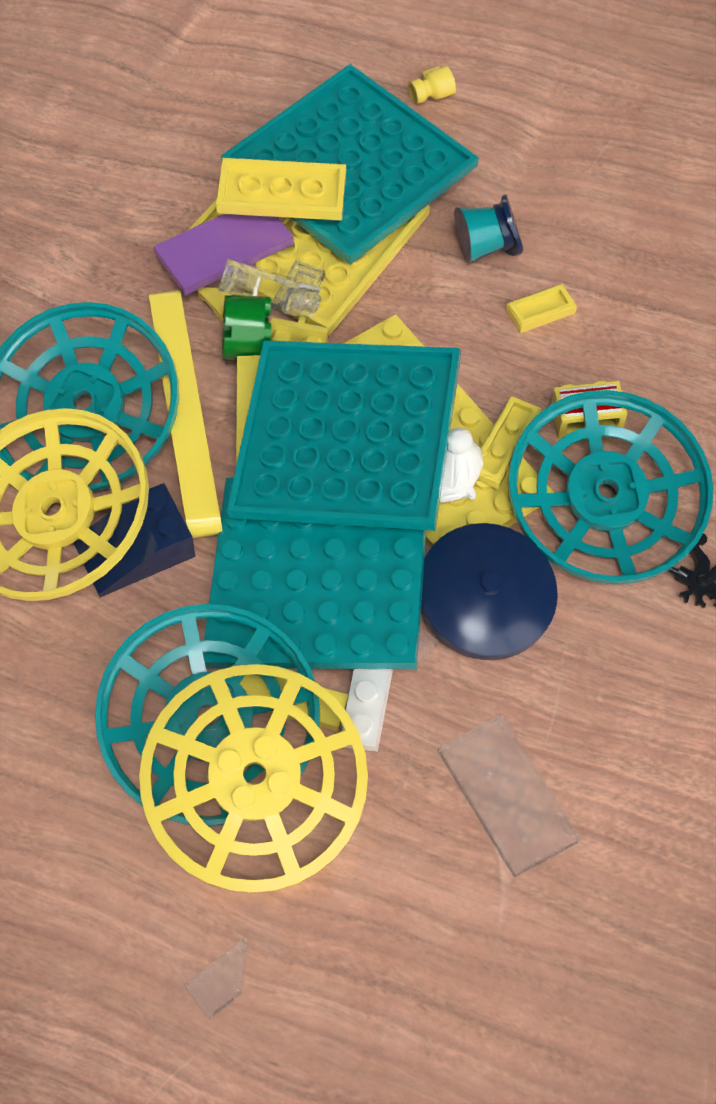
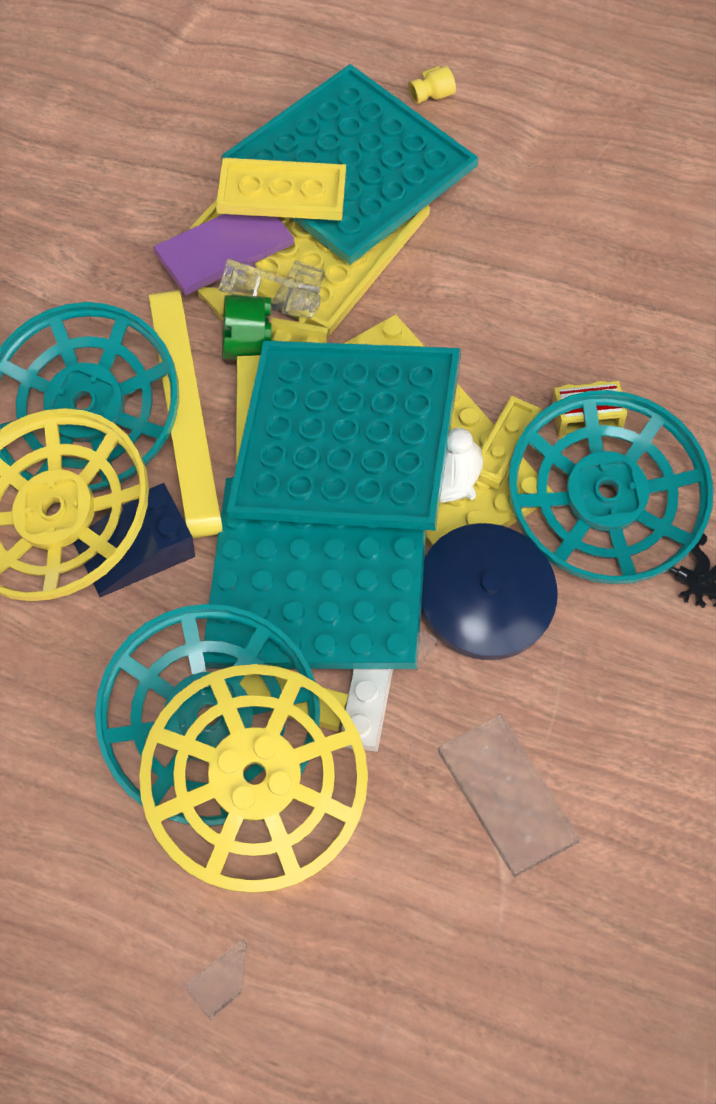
hat [454,194,523,265] -> none
light yellow tile [506,284,577,333] -> none

